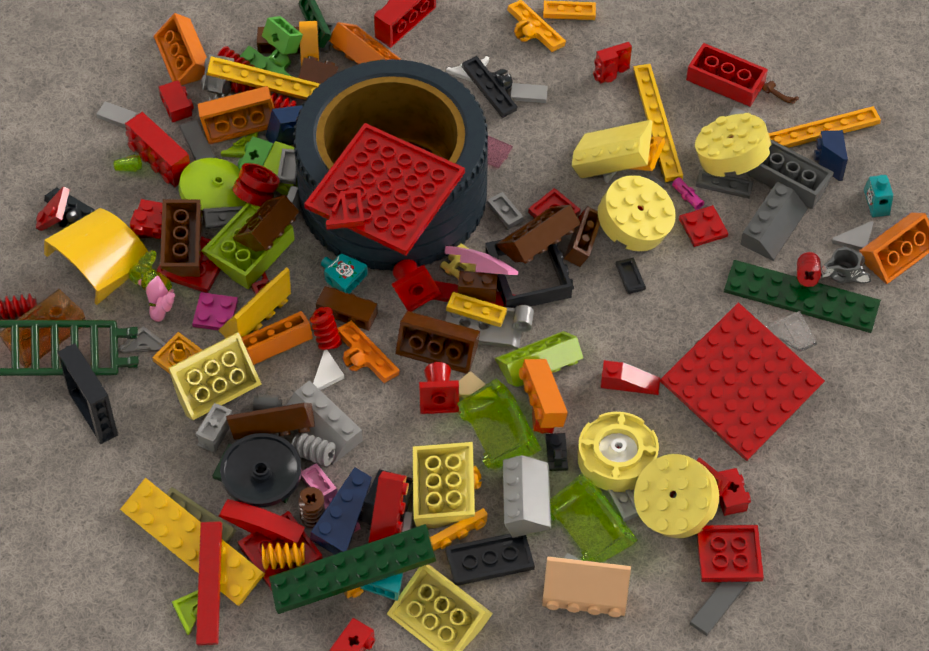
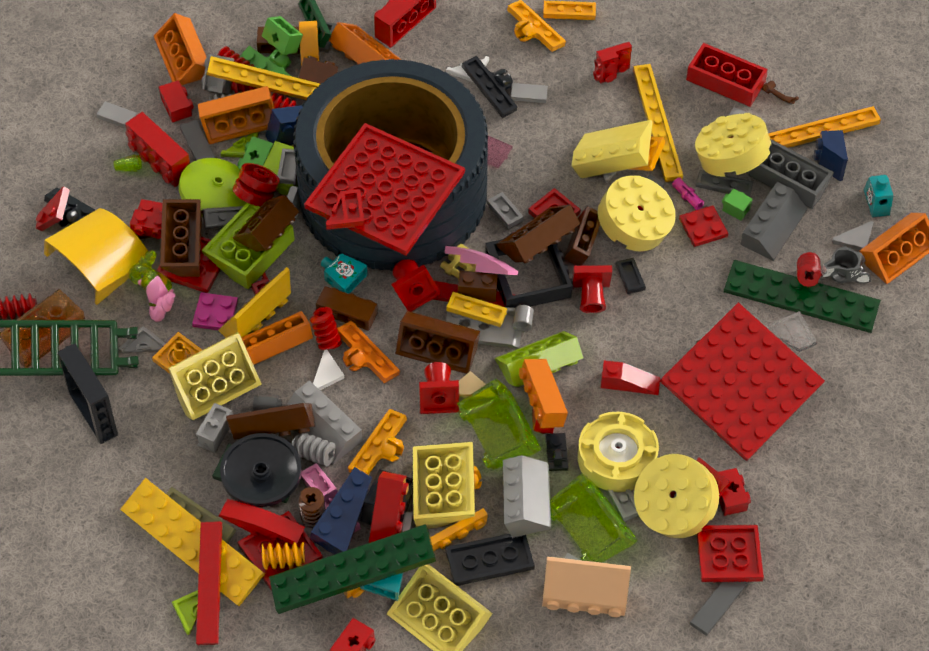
none -> light orange plate [348,409,407,475]
none -> red plant [572,265,612,313]
none -> bright green brick [722,189,752,221]

